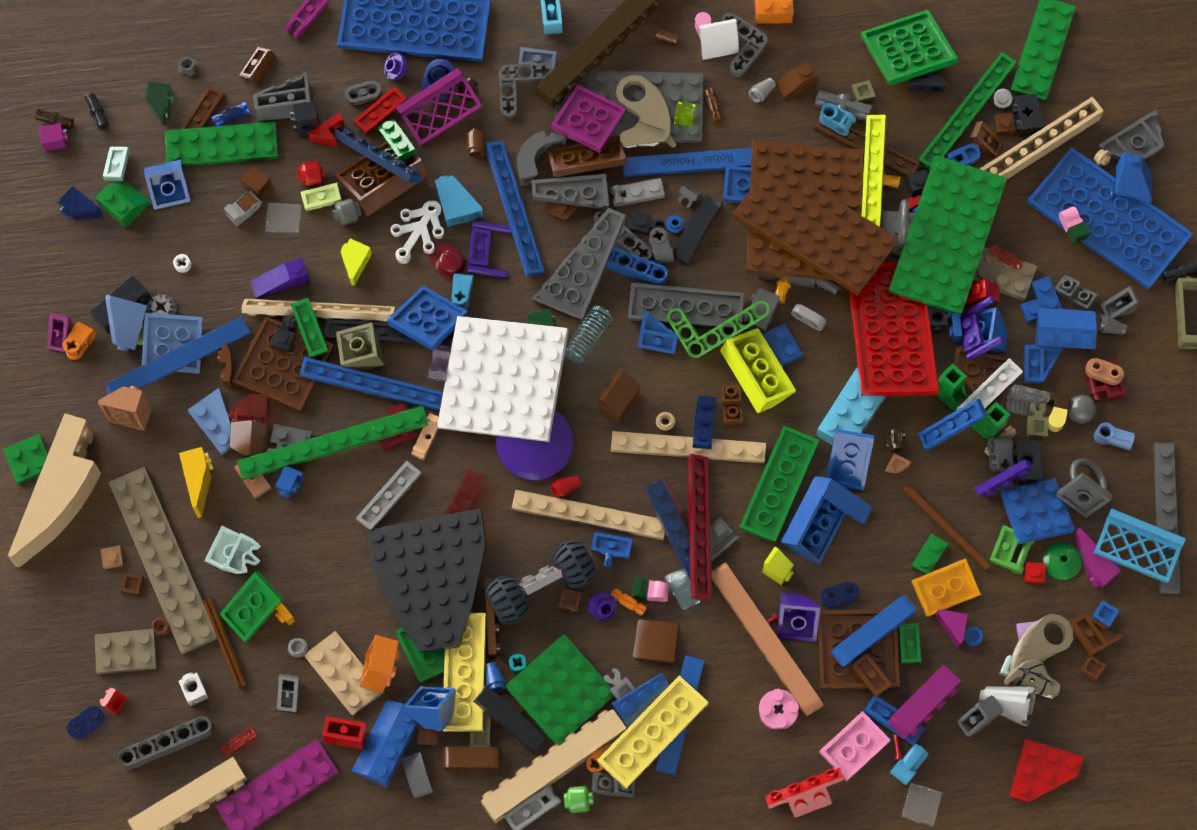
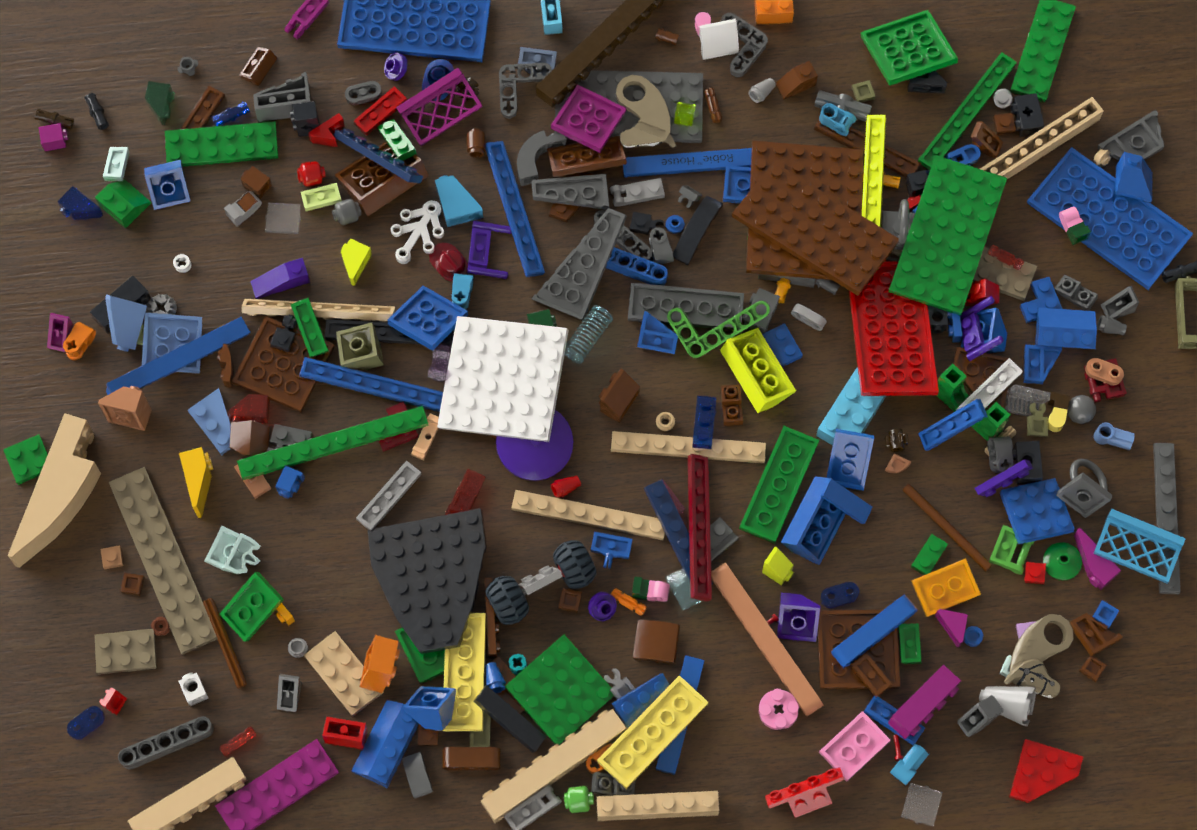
none -> tan brick [597,791,719,821]

